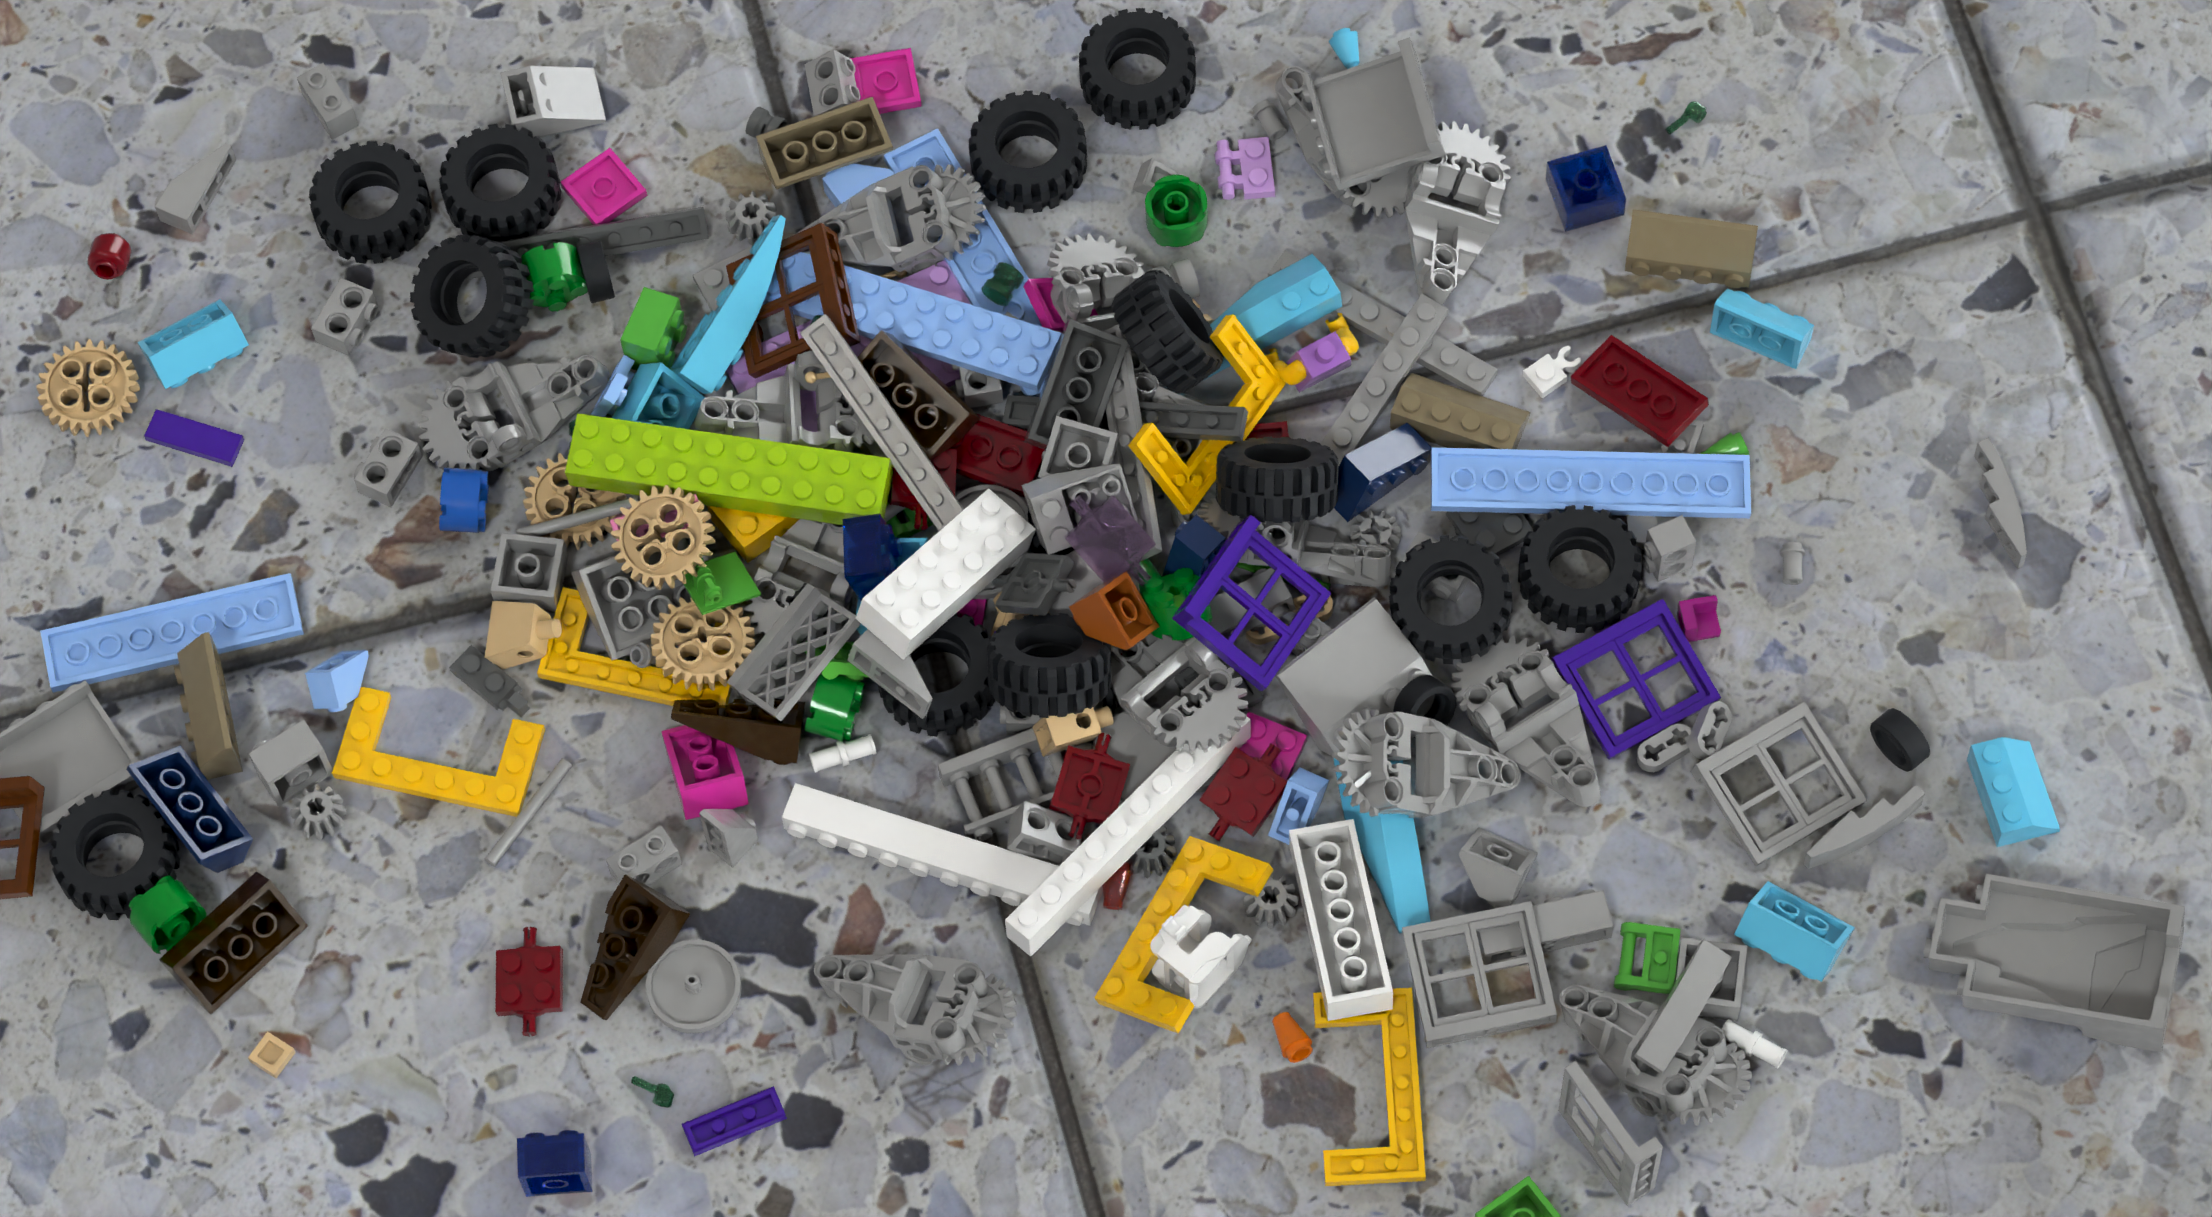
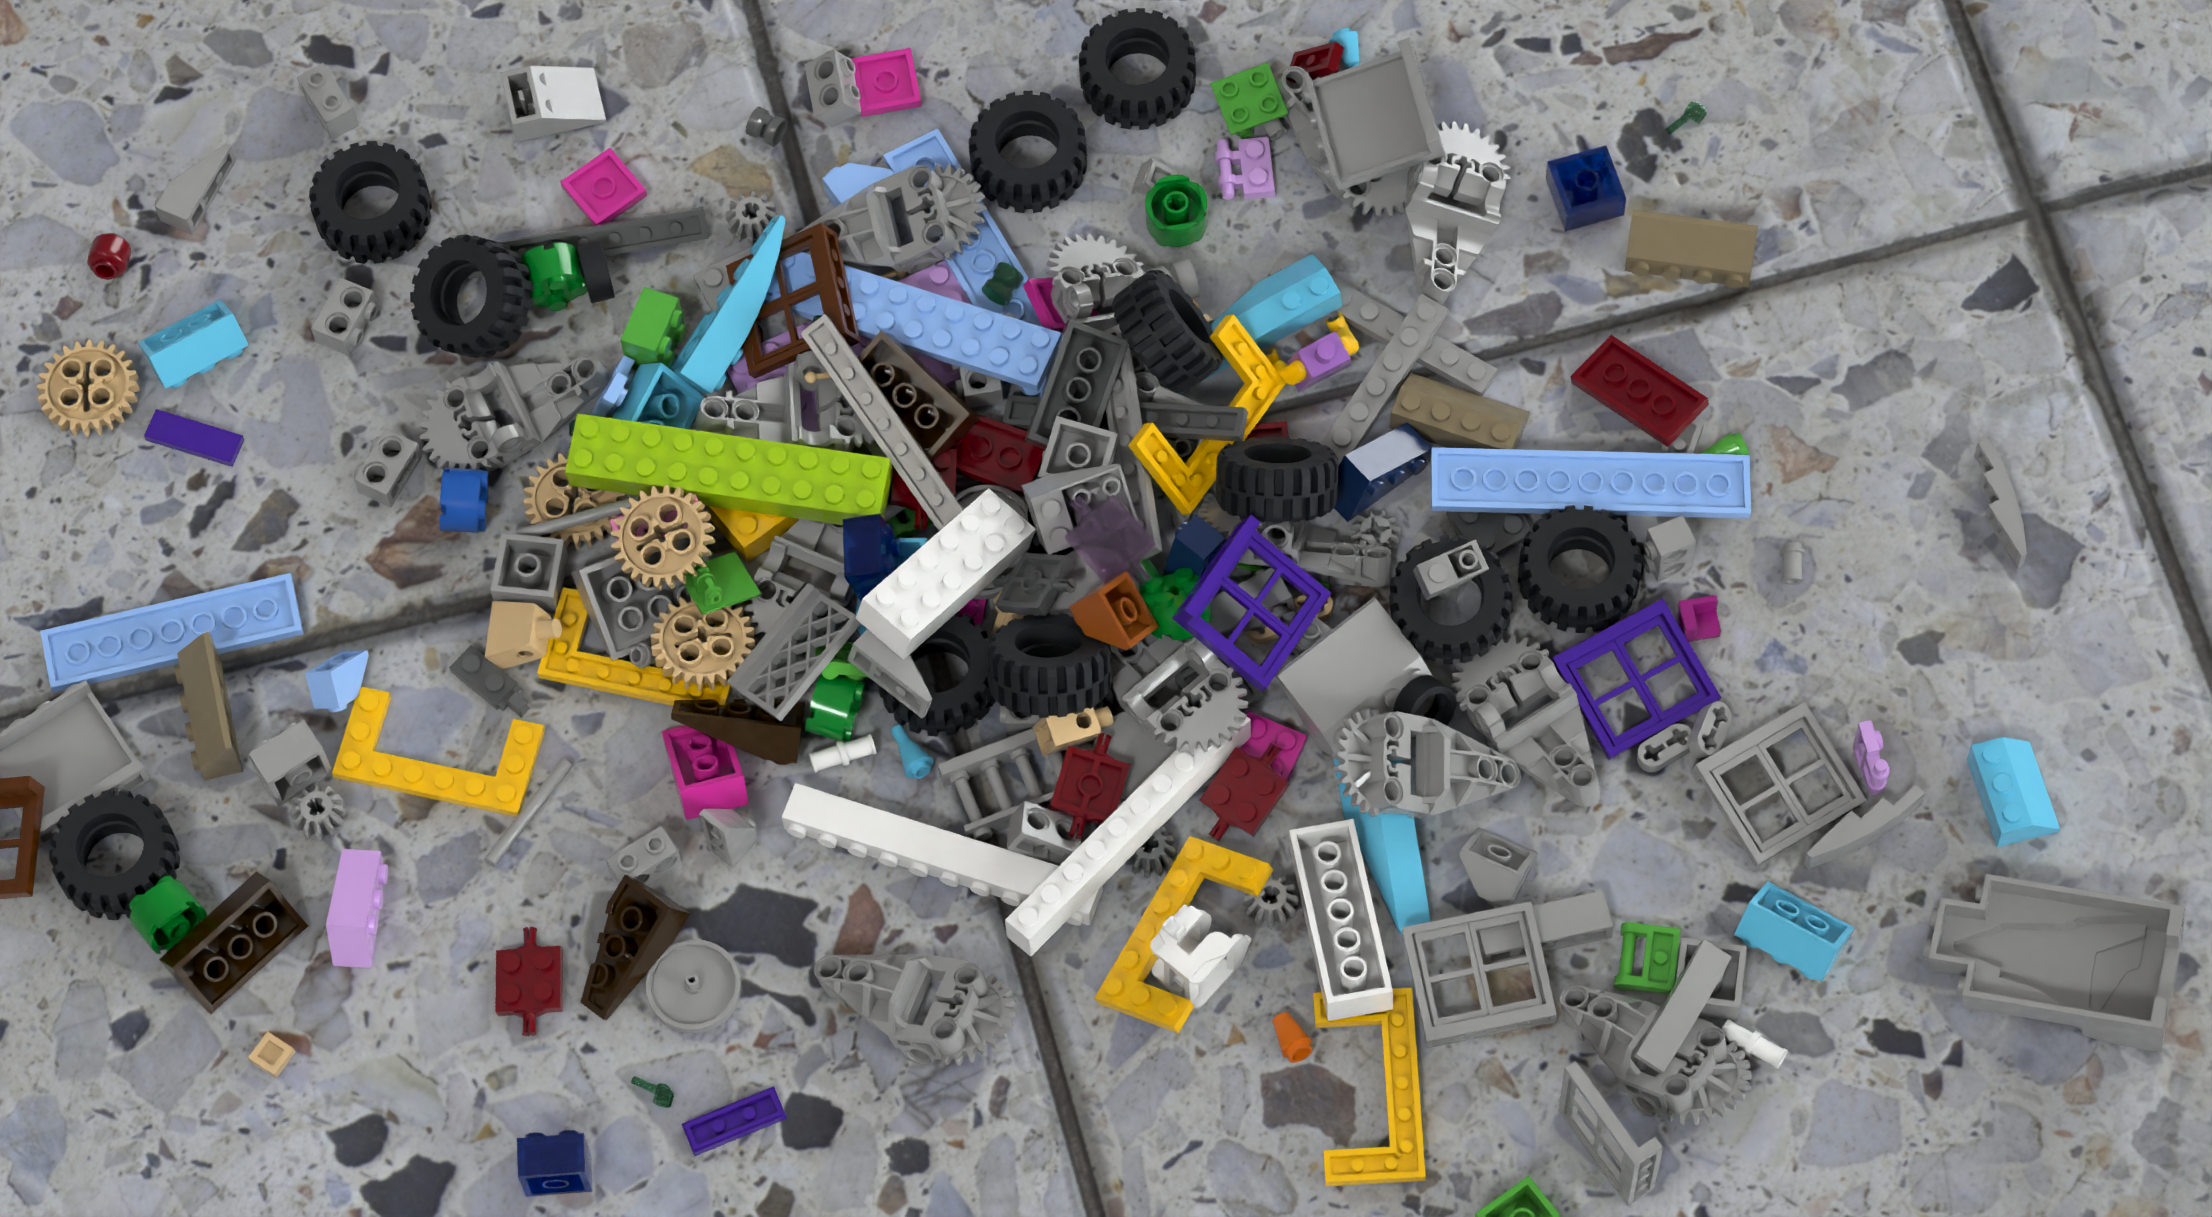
dark blue slope [126,745,253,873] -> none
black tyre [439,124,561,241] -> none
dark tan slope [756,97,893,189] -> none
clear red cone [1102,862,1133,910] -> none
light blue slope [1268,767,1329,845] -> none
white plate [1523,346,1581,398] -> none
medium azure slope [1710,288,1814,369] -> none
black tyre [1870,708,1930,772] -> none
none -> lavender wedge [326,849,388,968]
none -> medium azure cone [890,725,934,779]
none -> bright green hinge [1210,62,1289,139]
none -> dark red slope [1286,41,1344,83]
none -> light grey slope [1413,539,1489,600]
none -> lavender plate [1853,720,1890,795]

